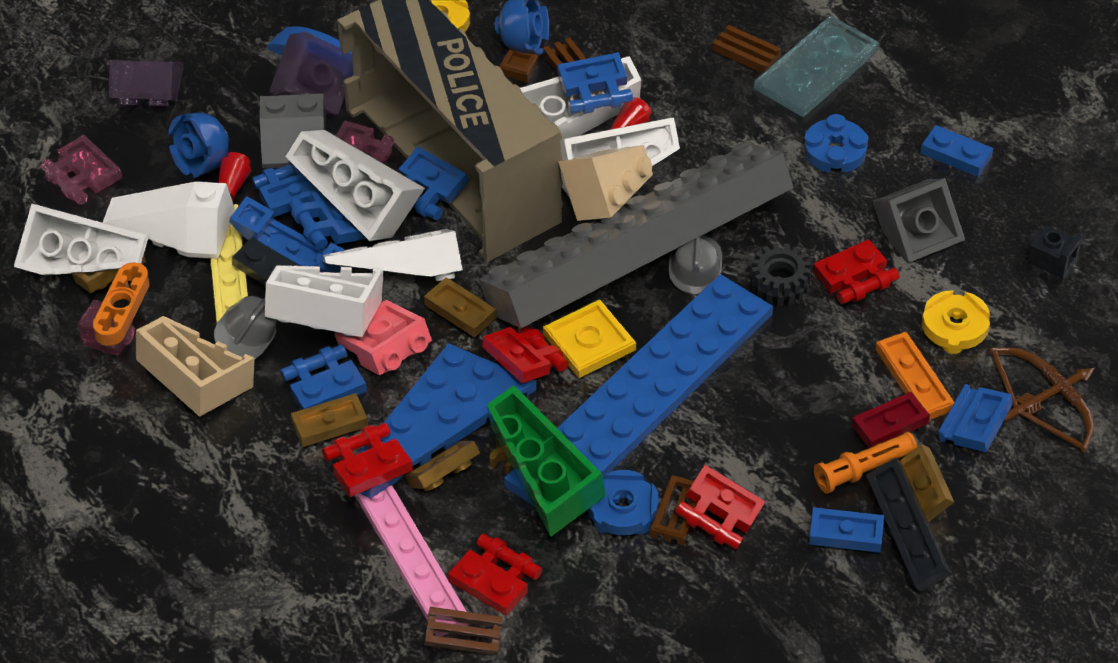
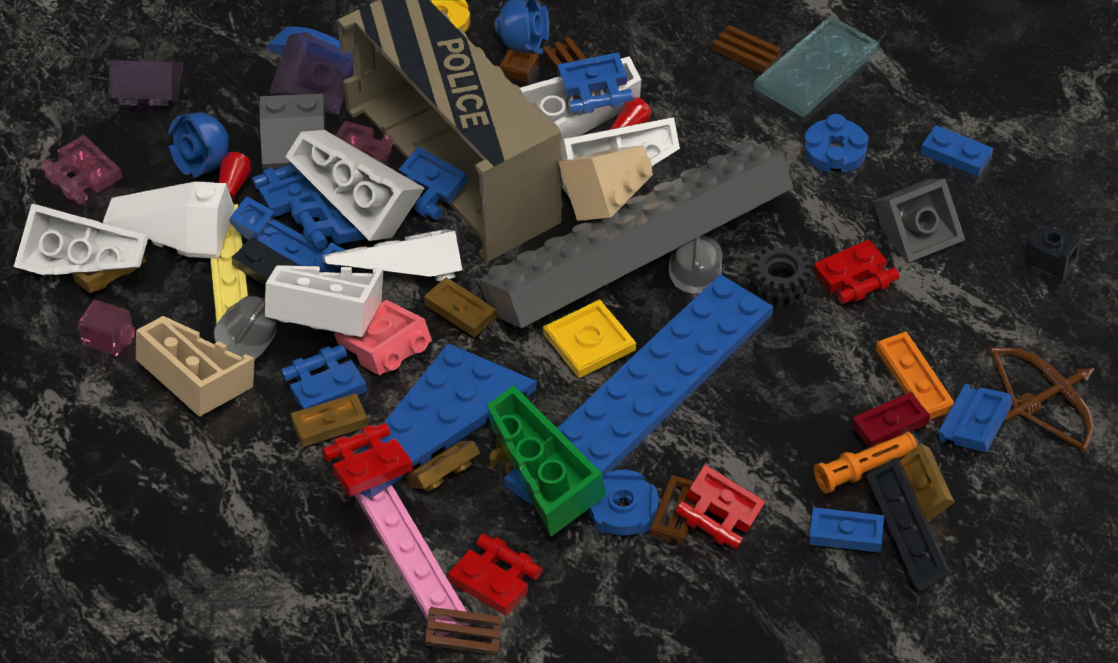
orange beam [93,262,150,346] -> none
red plate [482,325,569,383] -> none
yellow plate [921,290,990,354] -> none

